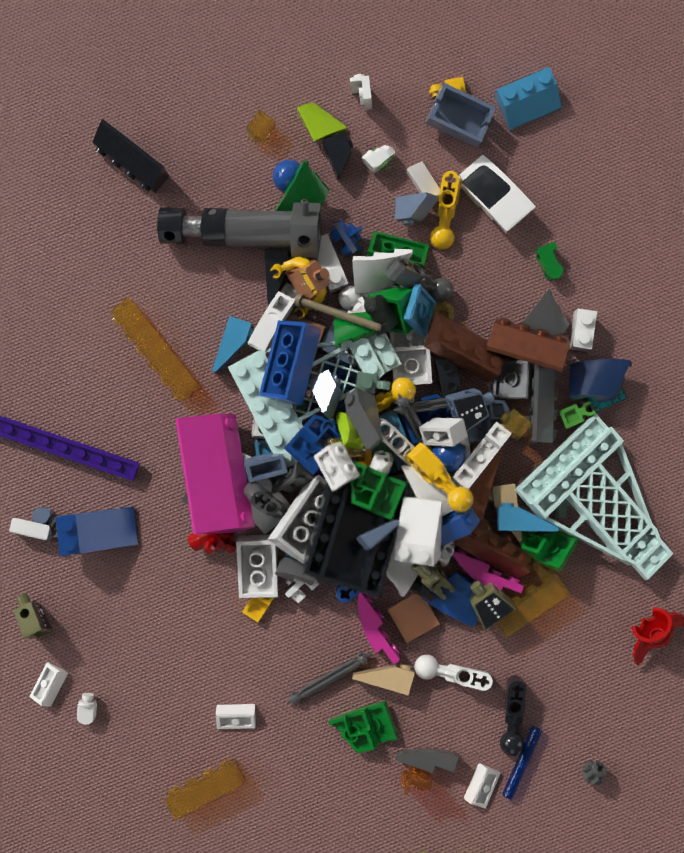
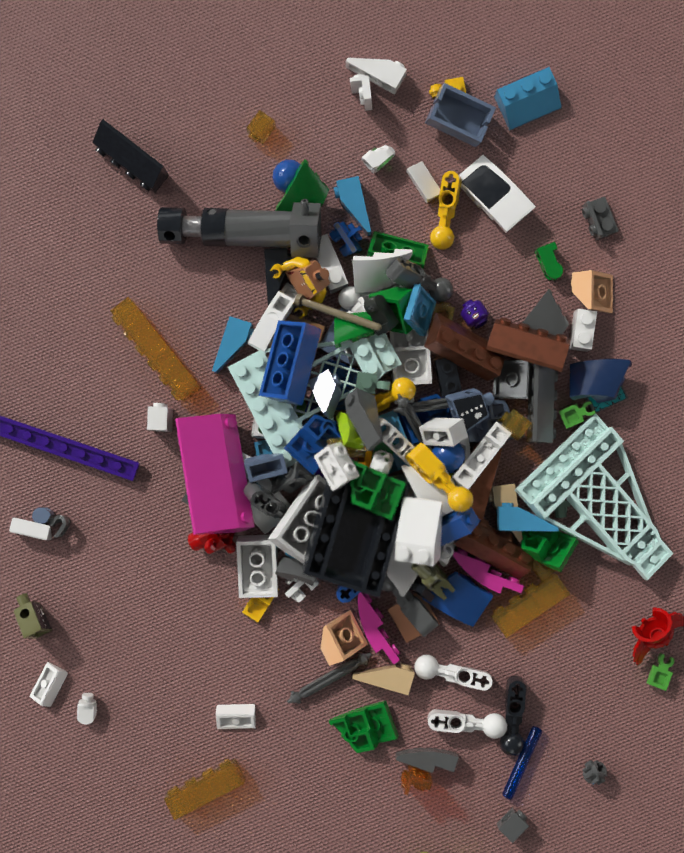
blue slope [55,506,138,556] -> none
lime slope [297,103,347,143] -> none
black slope [323,132,353,180] -> none
sand blue slope [356,520,400,550] -> none
sand blue slope [395,192,438,226] -> none
white slope [464,763,501,809] -> none
torso [469,581,516,630] -> none
none -> white brick [147,403,173,432]
none -> light nougat slope [321,610,368,666]
none -> dark azure slope [333,176,371,236]
none -> white slope [346,58,407,95]
none -> dark grey beam [382,573,439,637]
none -> white beam [427,709,507,739]
none -> dark purple head [461,299,489,329]
none -> dark grey brick [496,807,529,843]
none -> light nougat slope [571,270,613,313]
none -> dark grey bracket [582,196,619,241]
none -> bright green plate [646,653,674,691]

